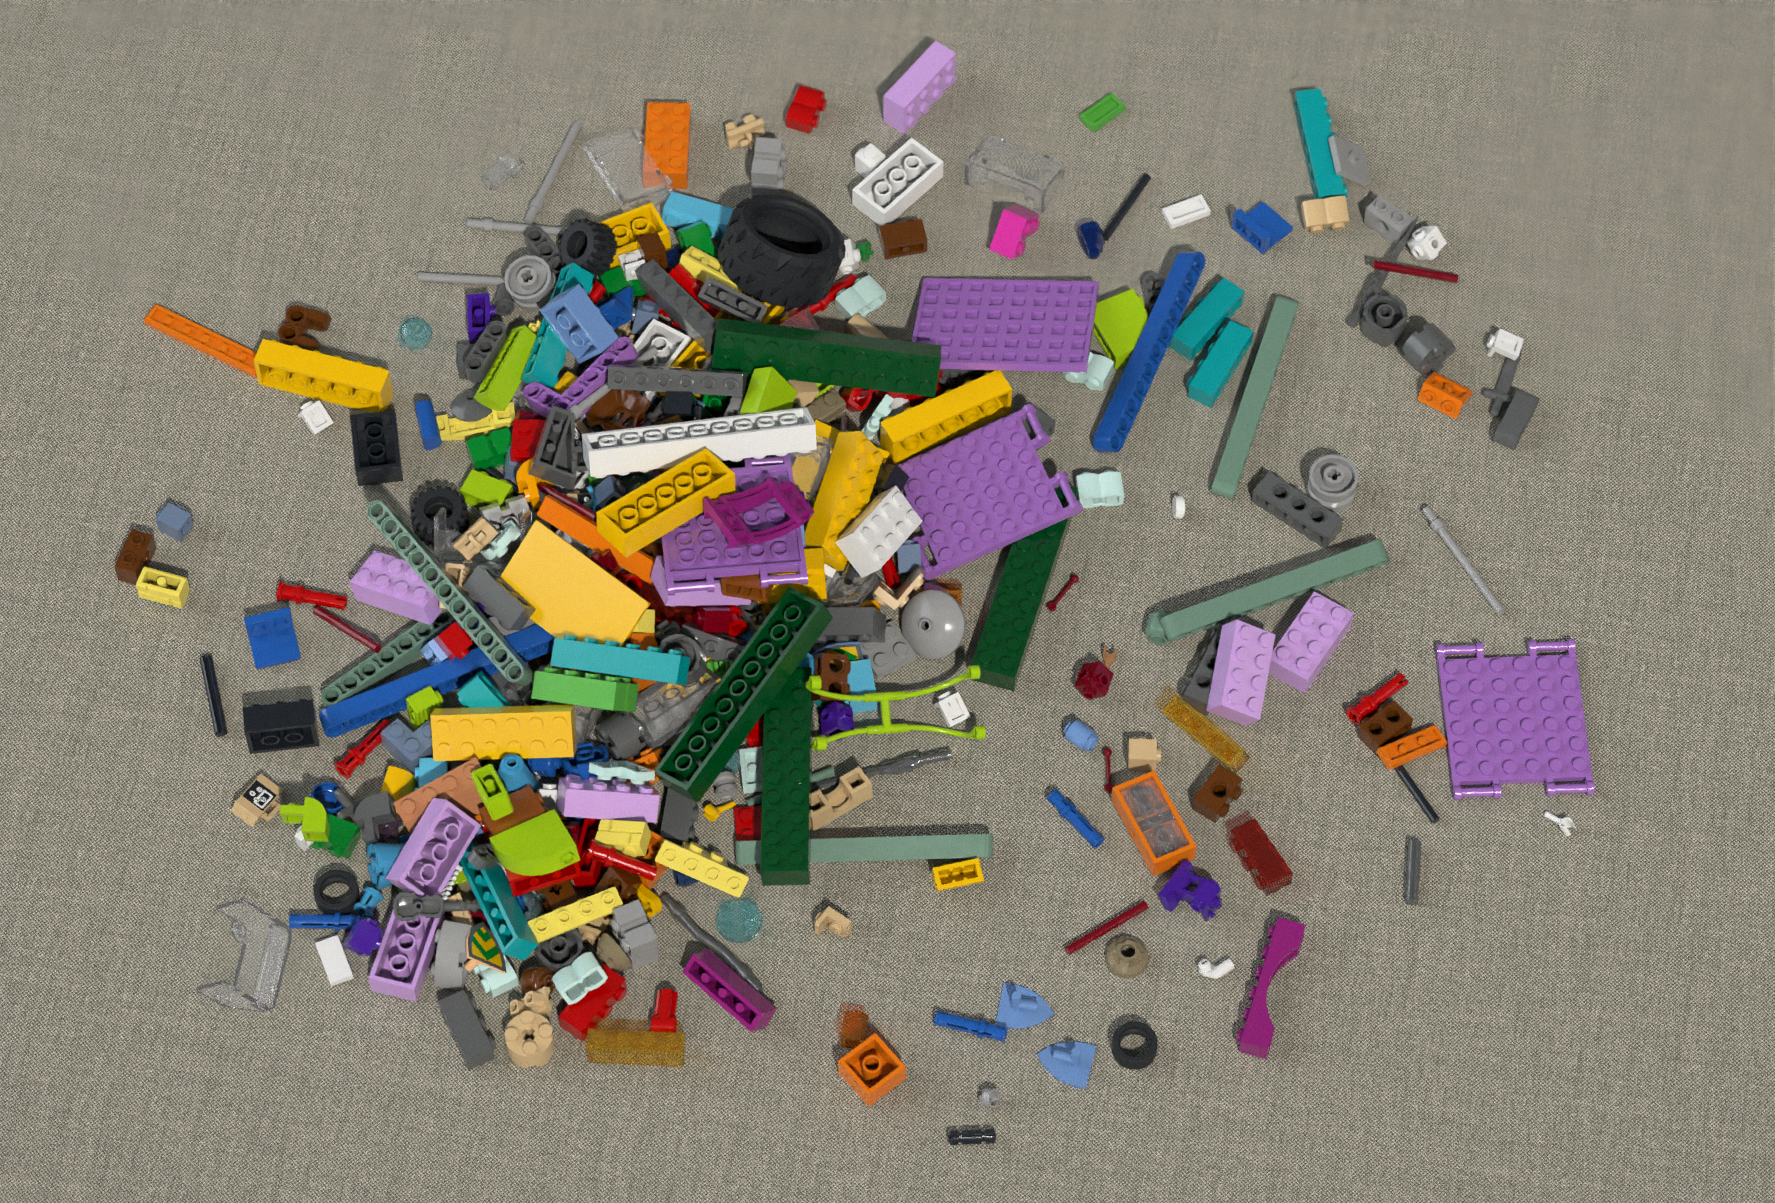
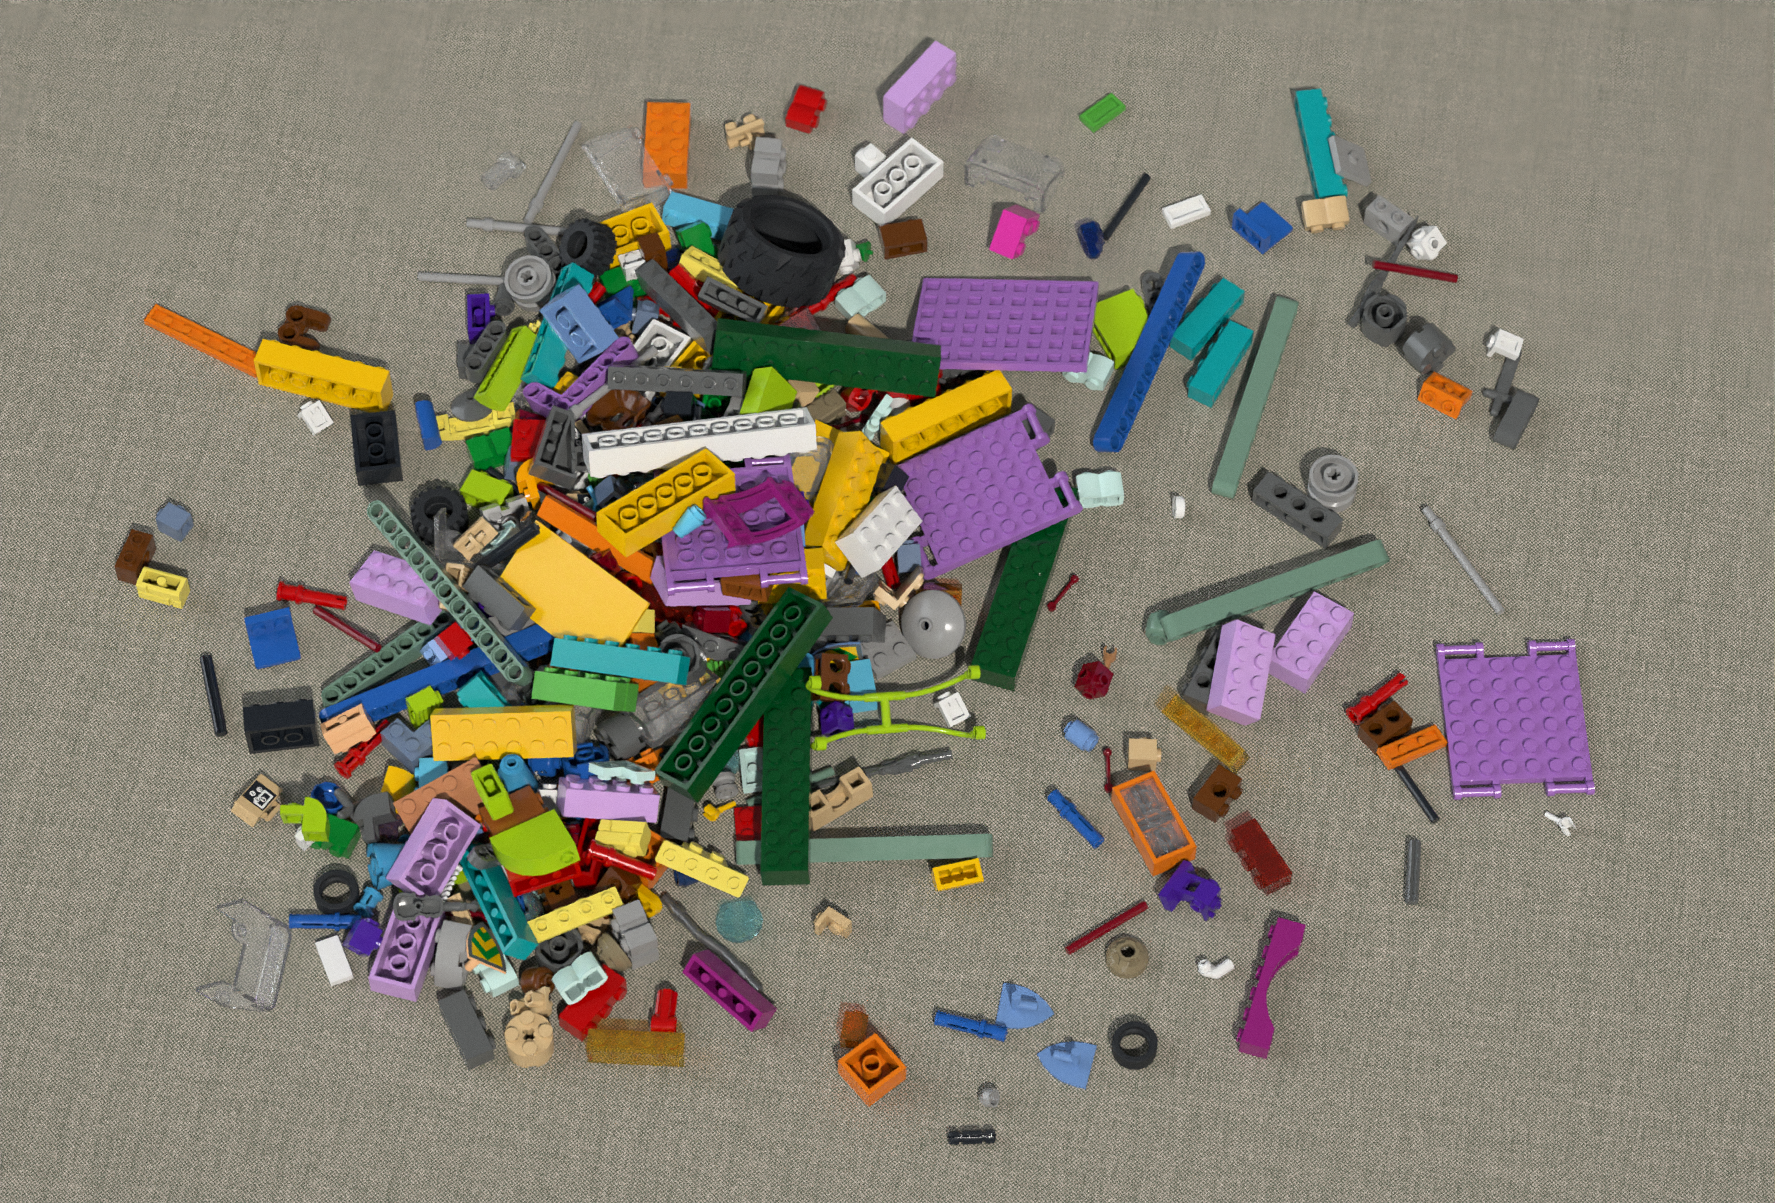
clear light blue hair [397,318,432,351] -> none
none -> light nougat brick [320,703,377,754]
none -> black axle [473,523,540,570]
none -> medium azure cone [672,504,707,538]
none -> dark red hinge [829,414,868,429]

